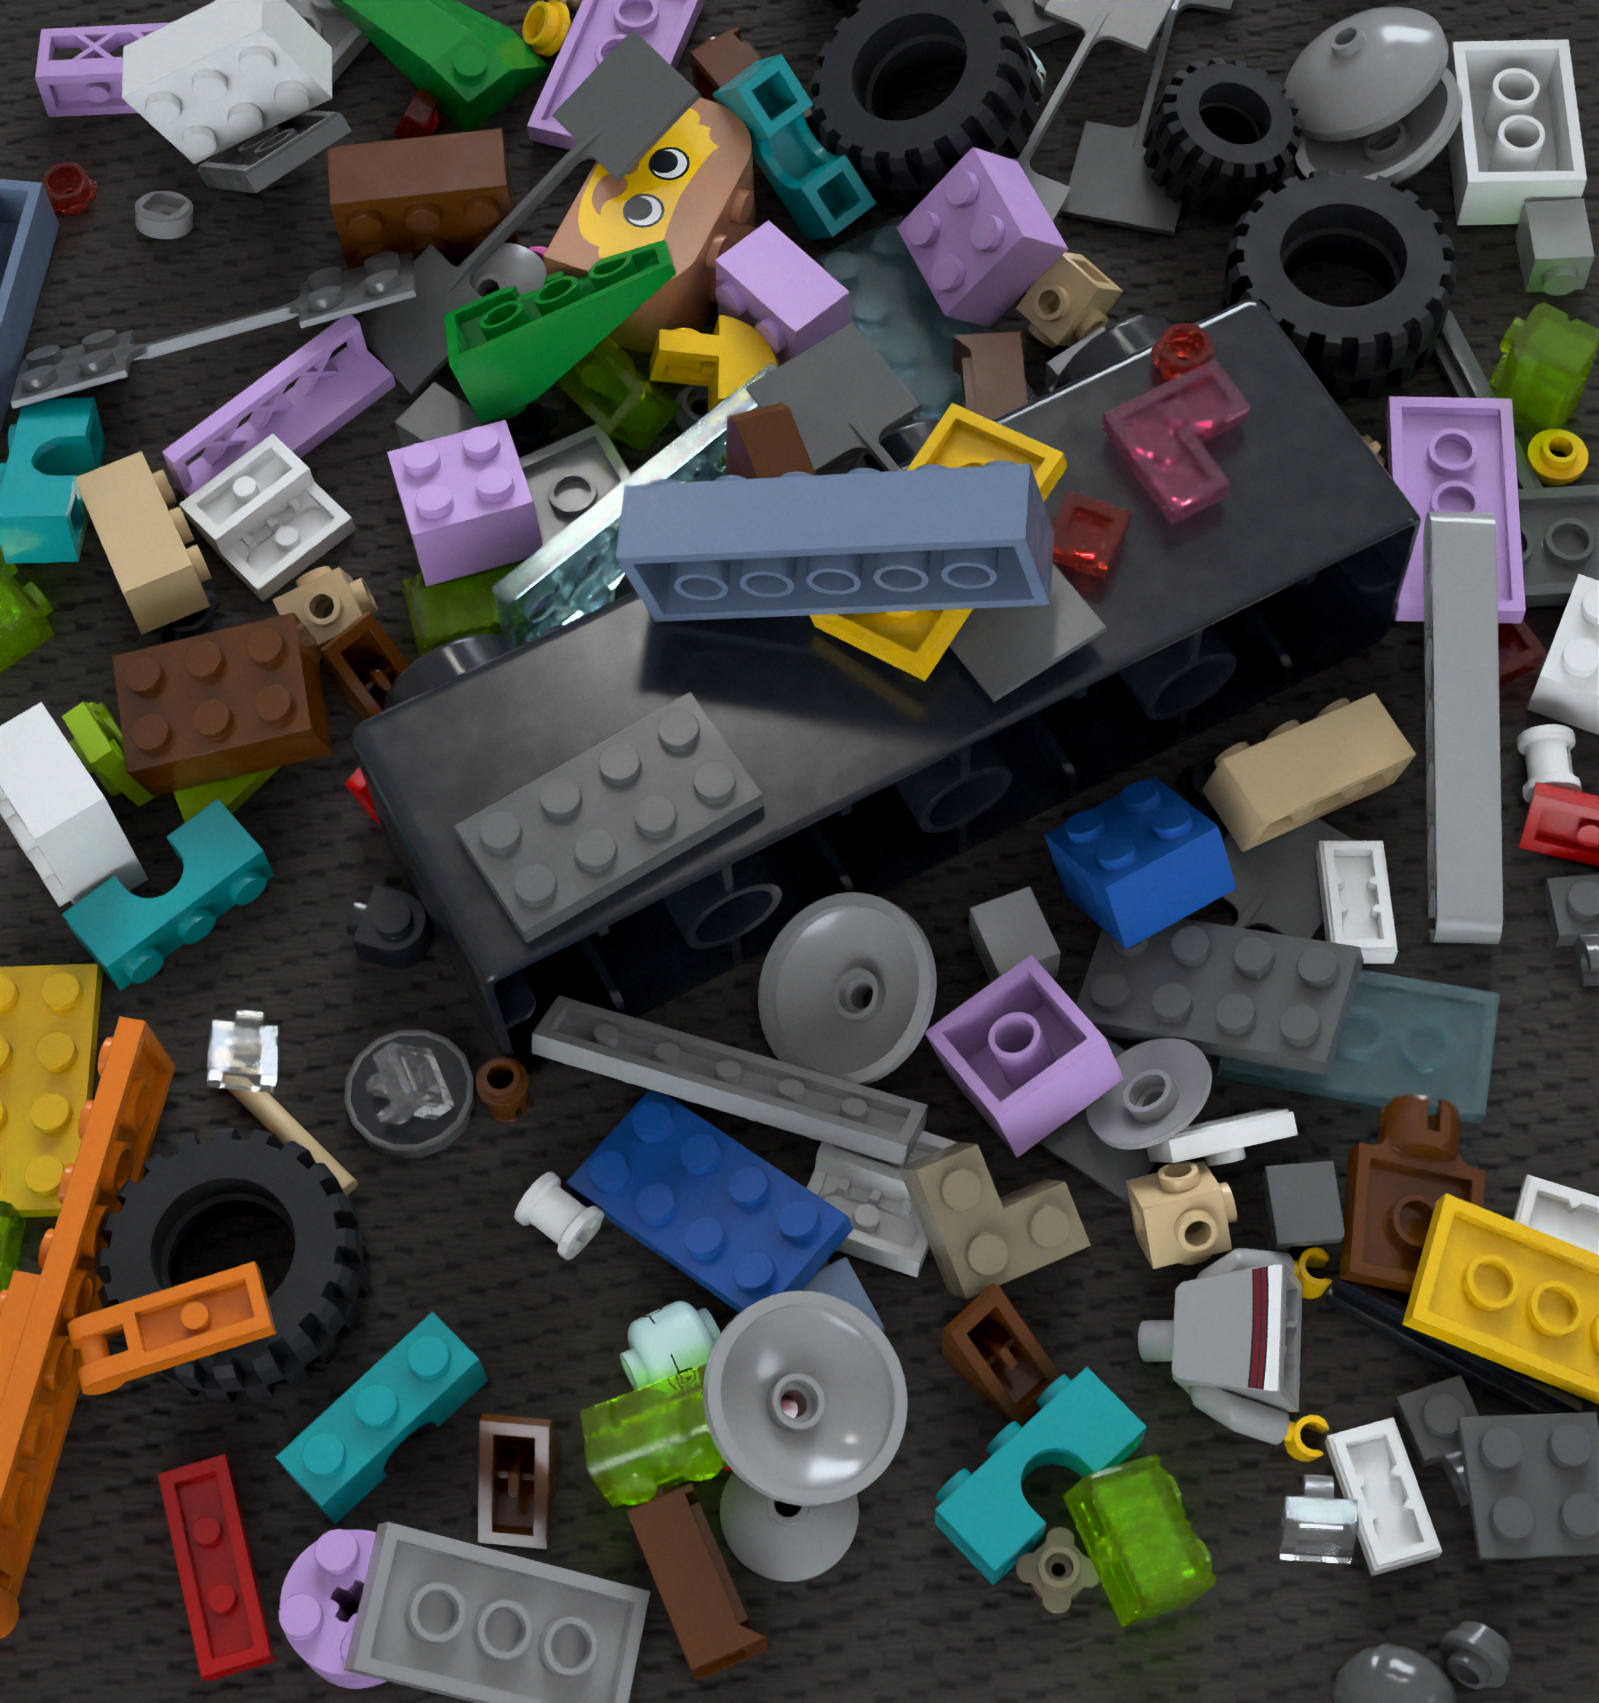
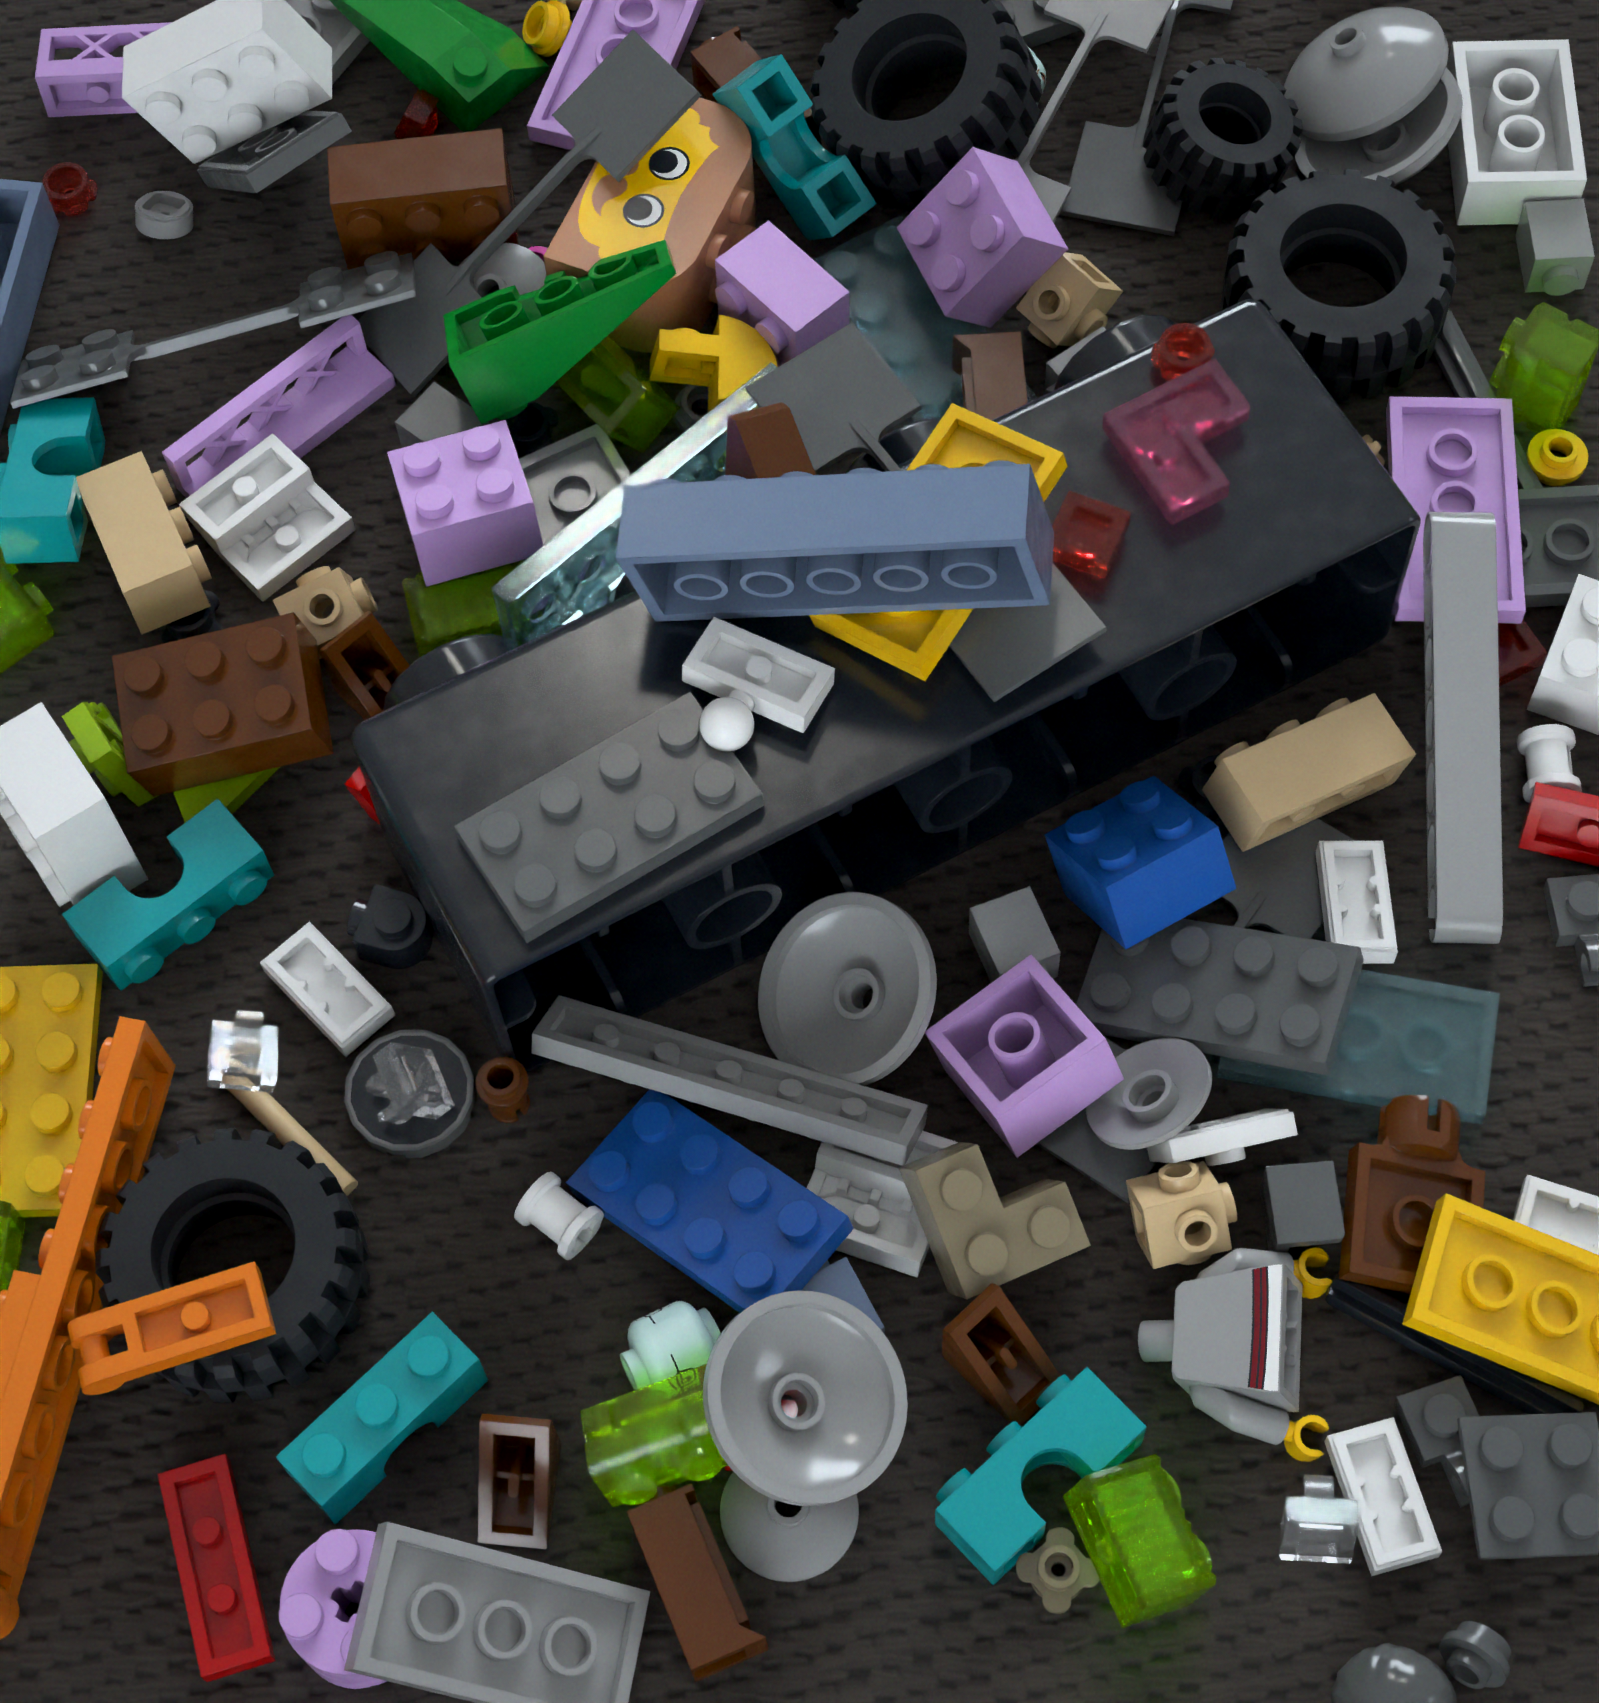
none -> white plate [260,921,395,1057]
none -> white plate [682,617,835,752]

